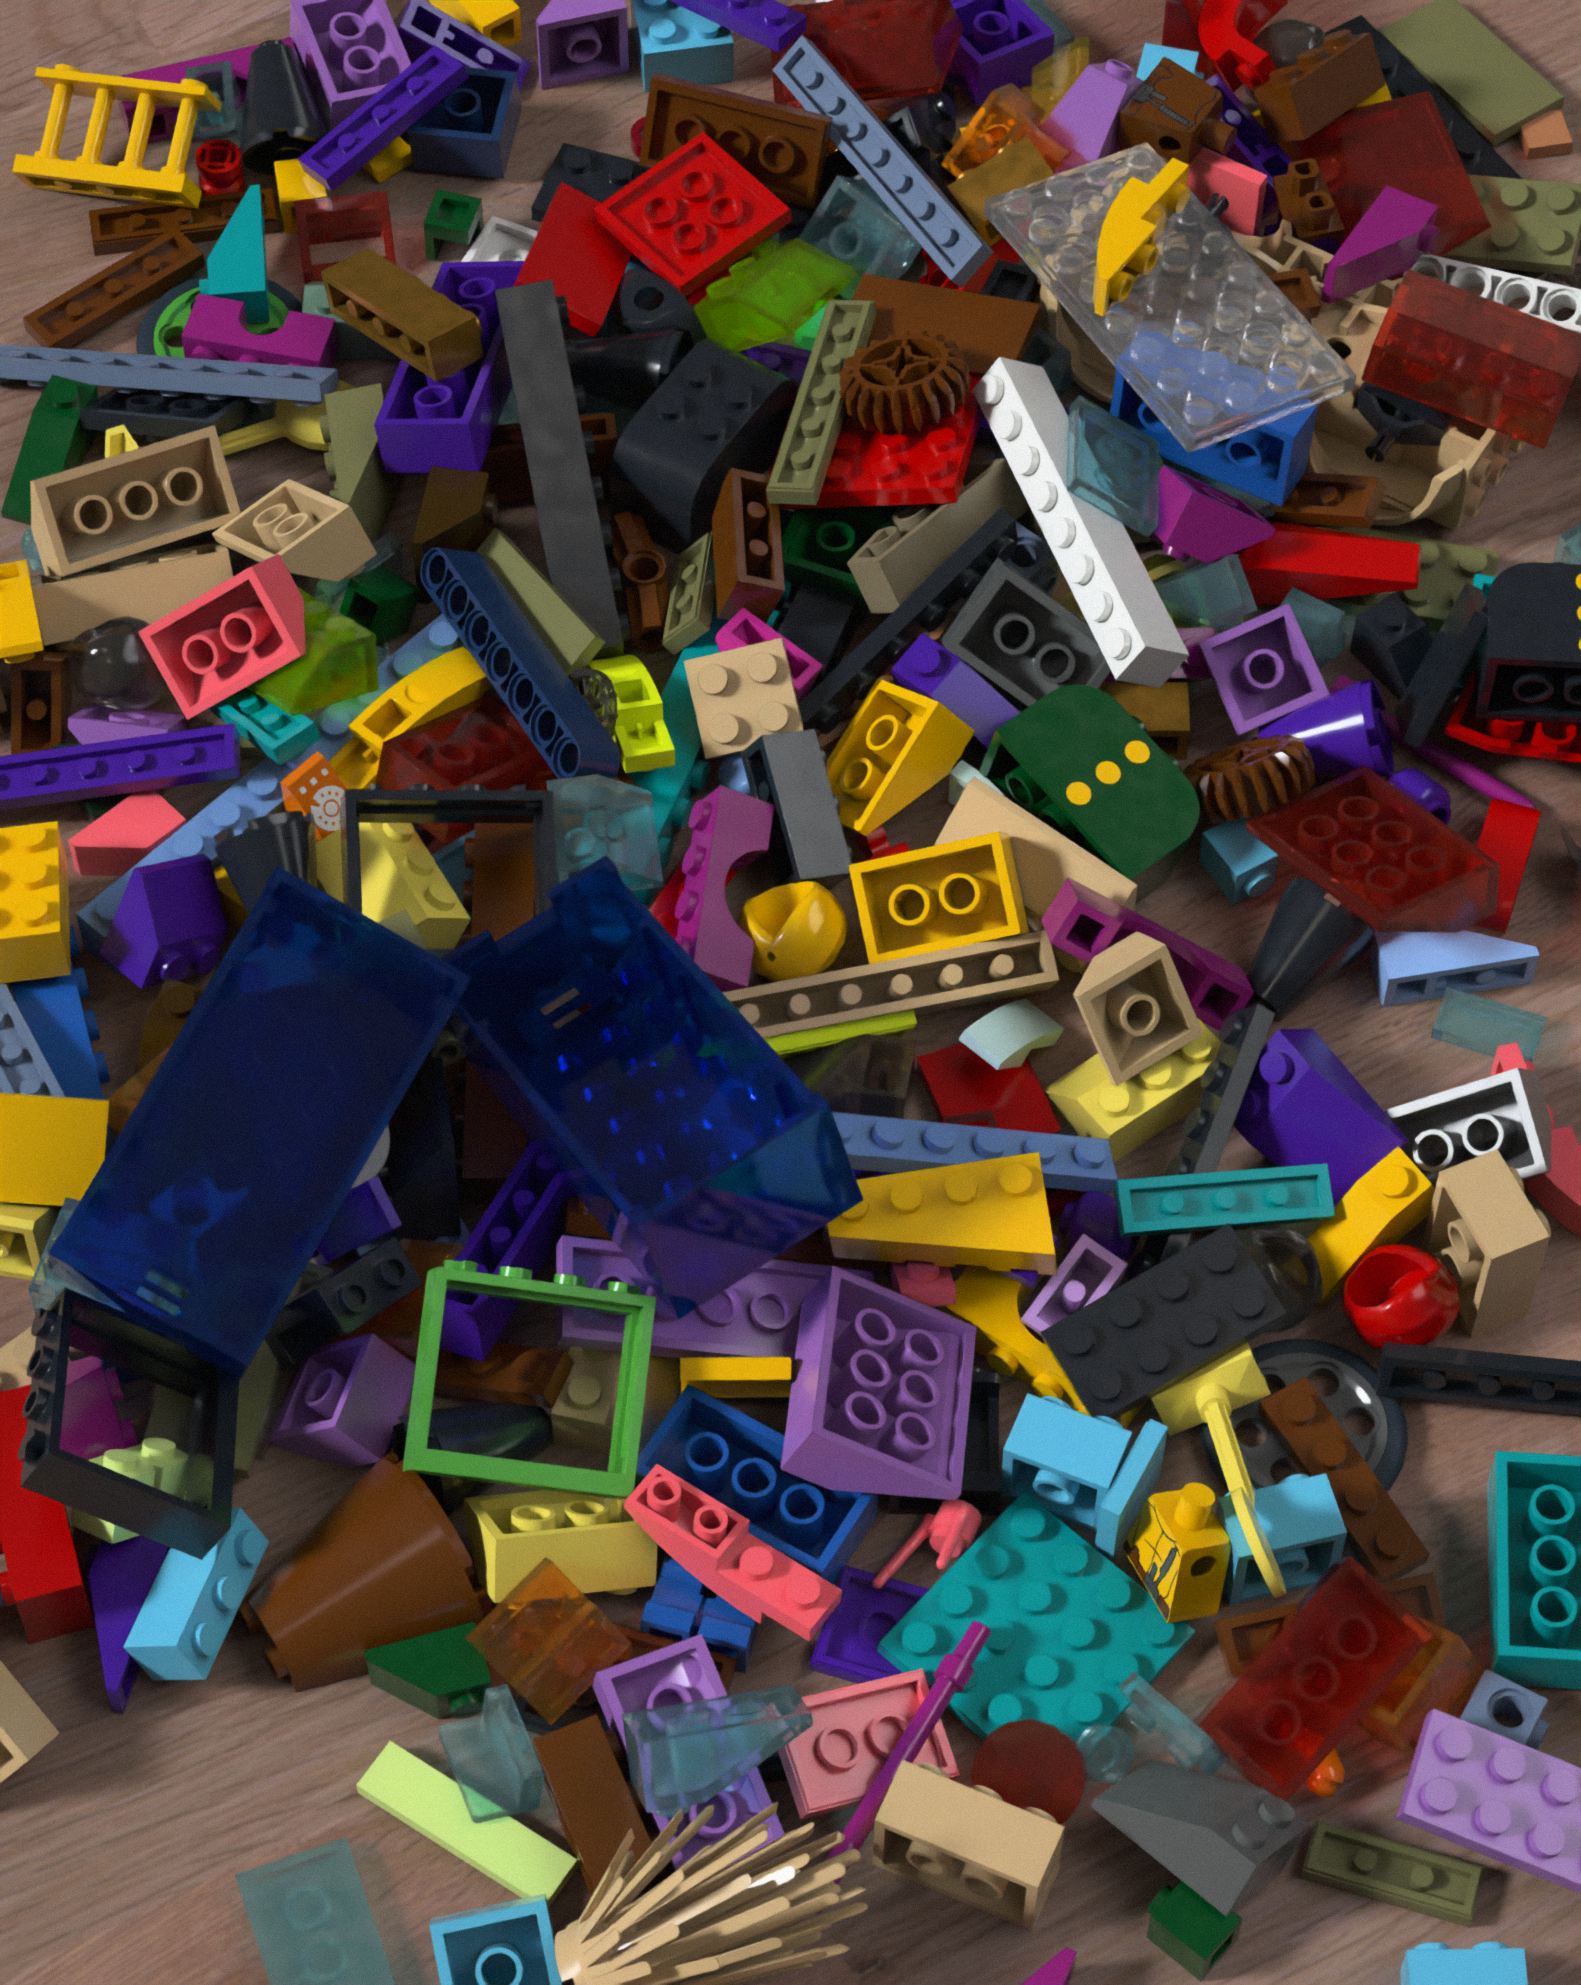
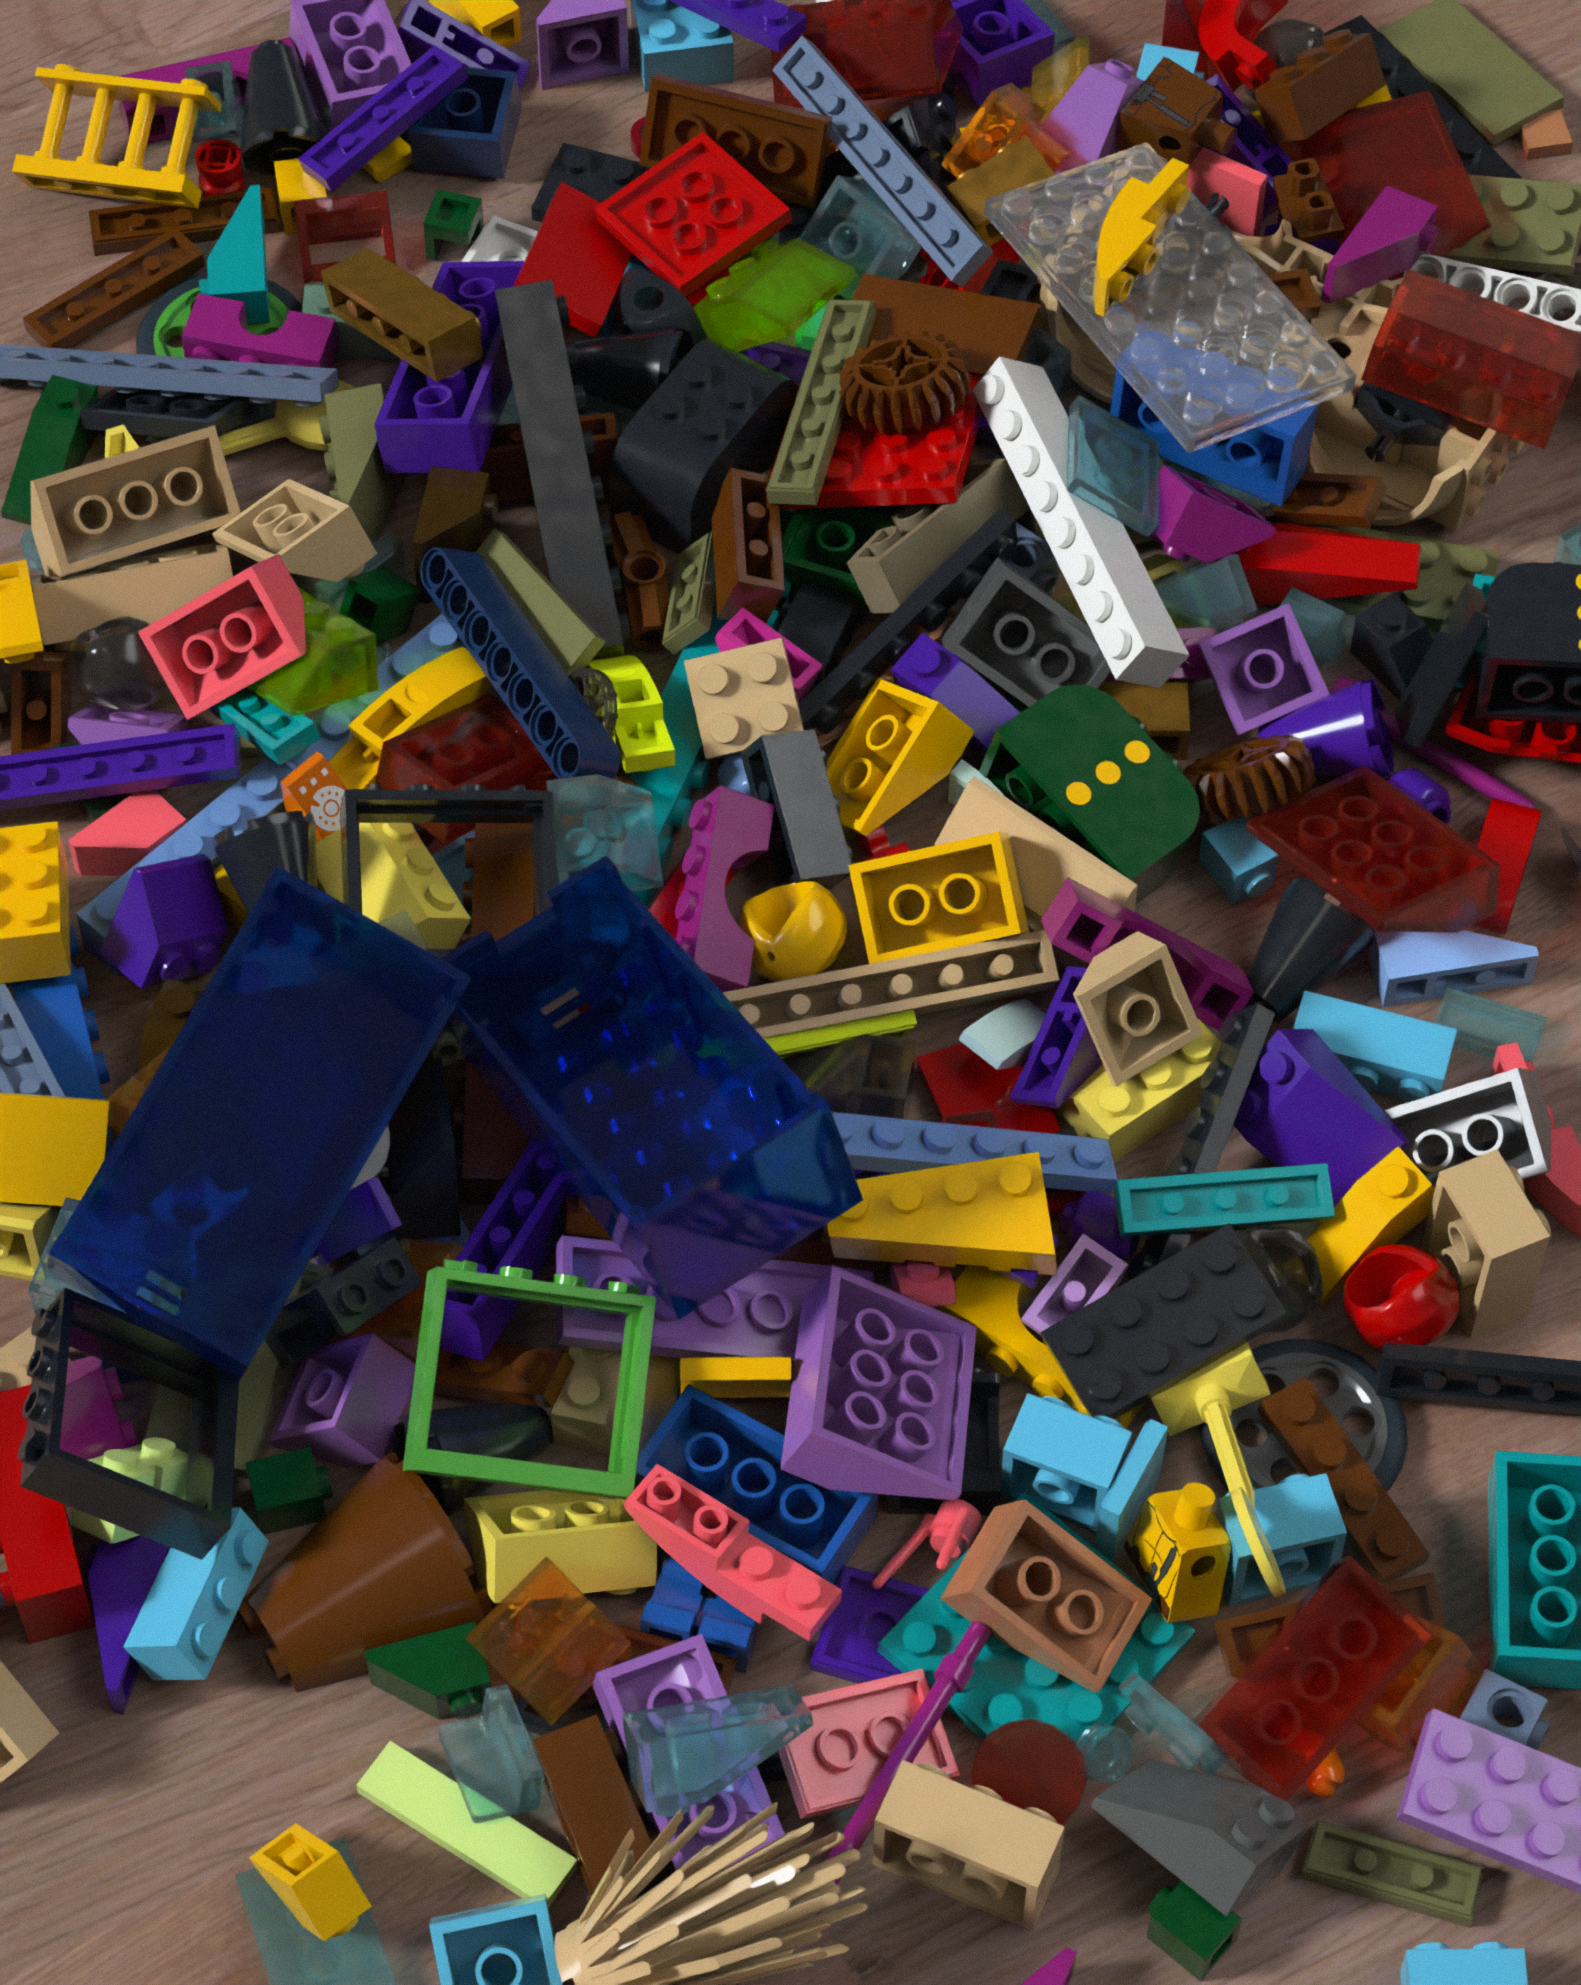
none -> dark green brick [245,1447,333,1535]
none -> yellow slope [249,1823,372,1942]
none -> nougat slope [940,1499,1152,1693]
none -> dark purple slope [1010,966,1103,1108]
none -> medium azure brick [1293,990,1457,1103]

